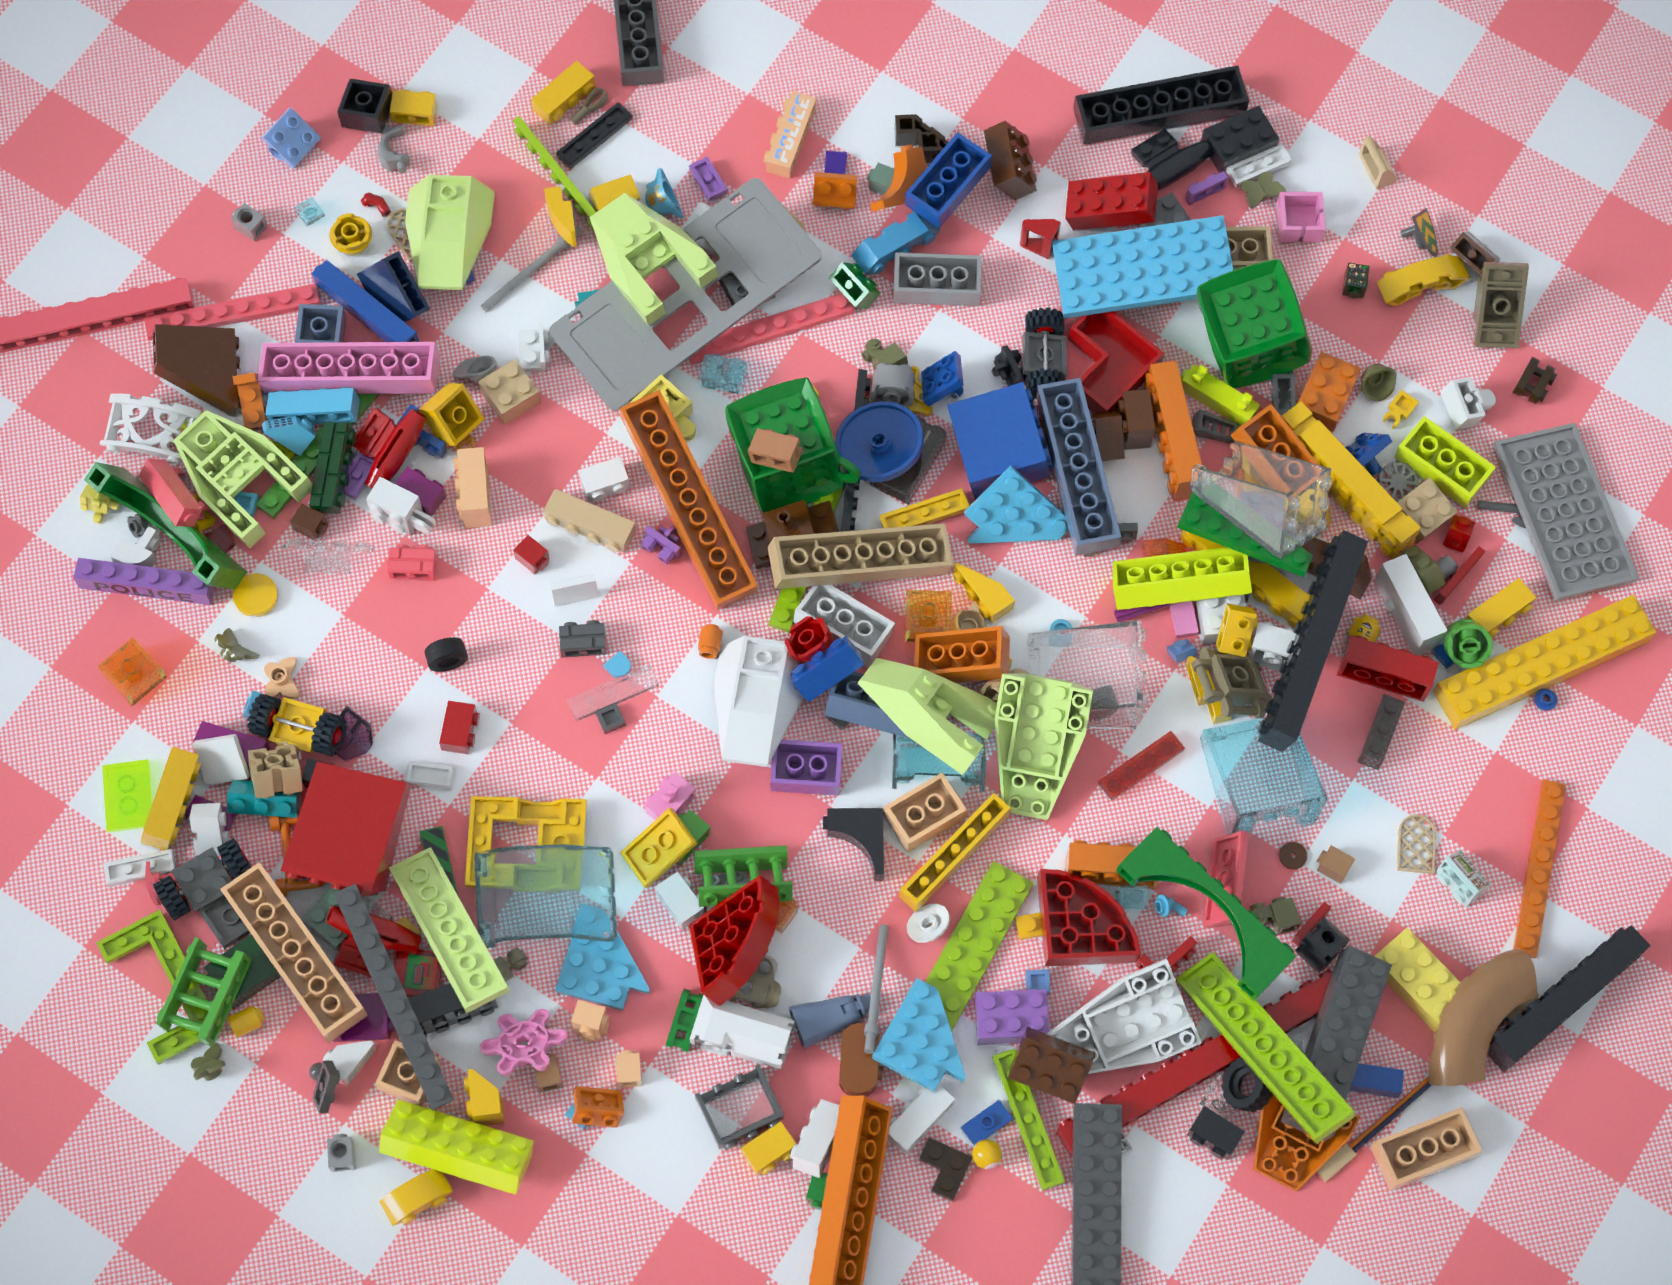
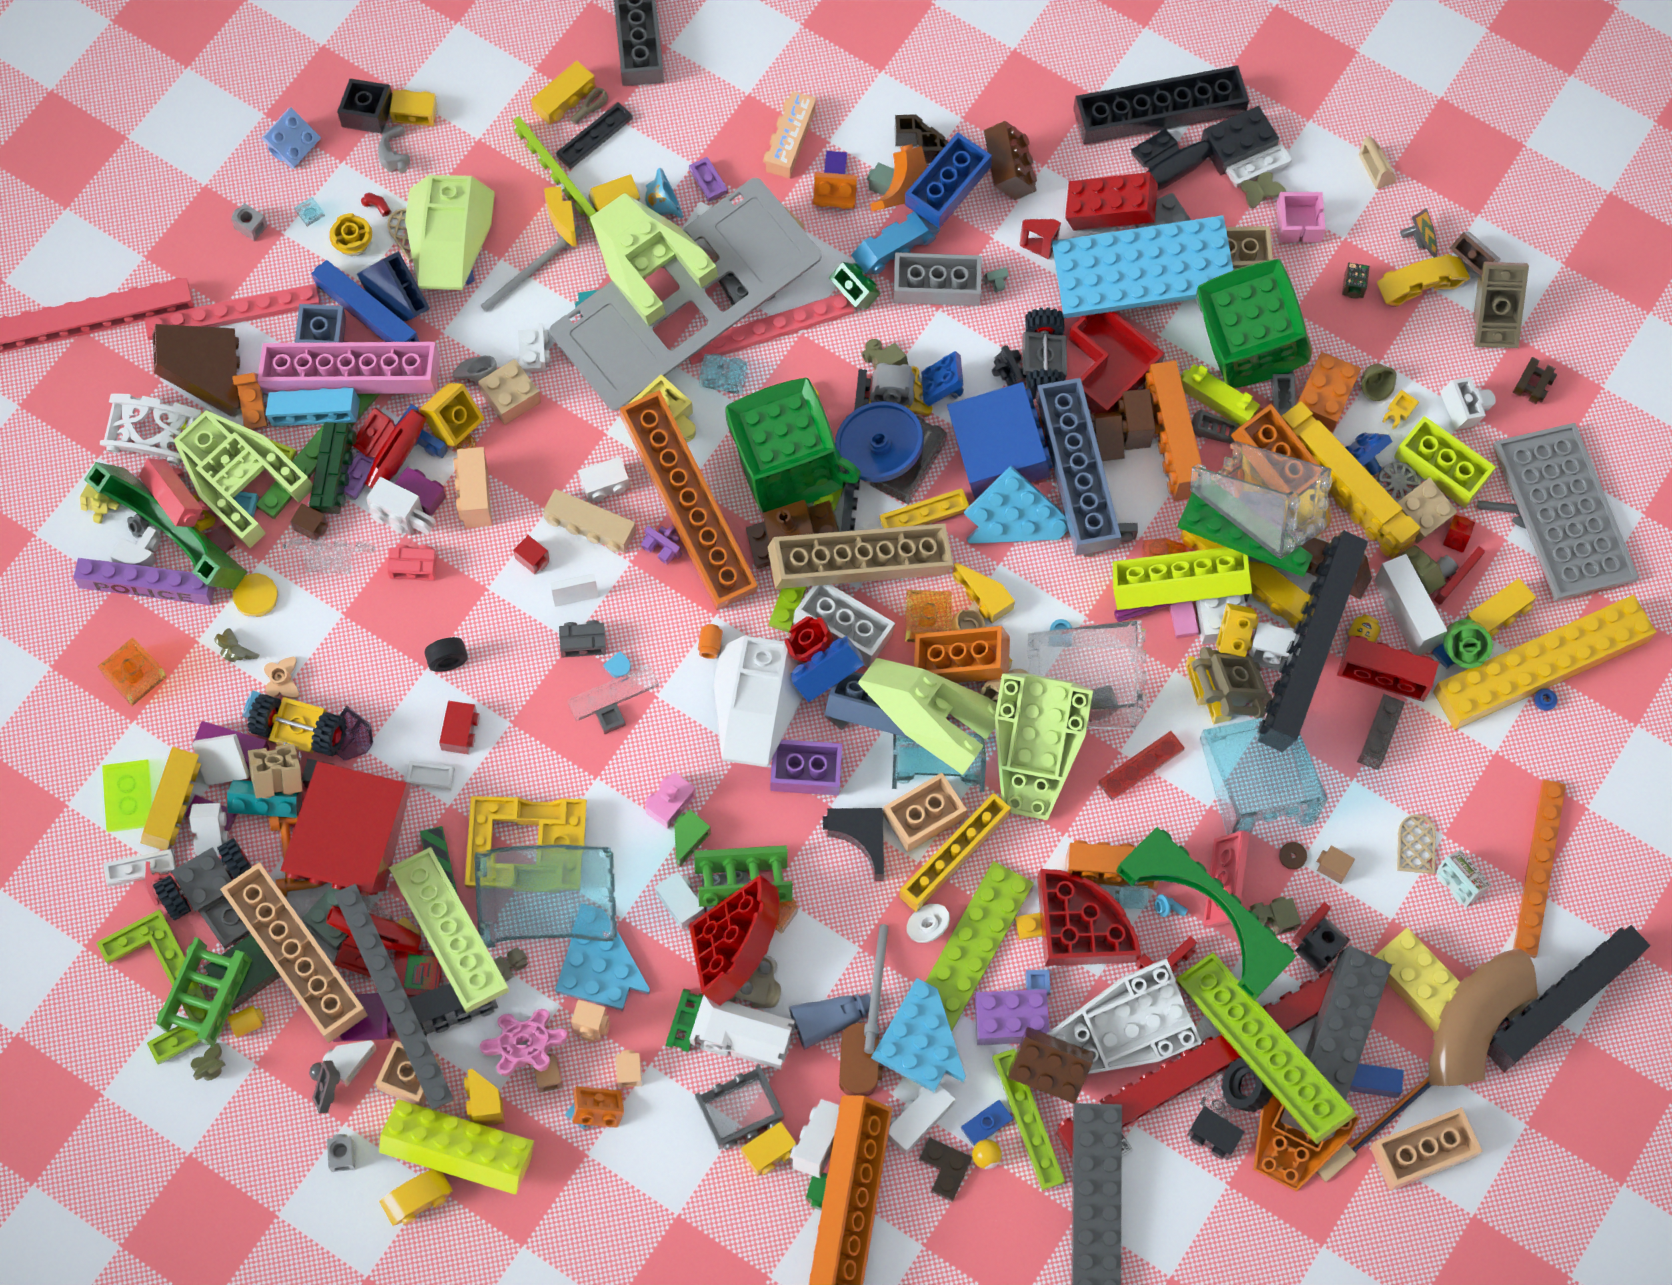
medium azure slope [262,416,316,456] -> none
yellow tile [620,807,698,888] -> none
nougat brick [748,428,803,473] -> none
medium blue plate [1167,639,1197,663] -> none
medium lavender plate [1185,171,1228,206] -> none
none -> sand green tile [983,267,1009,293]

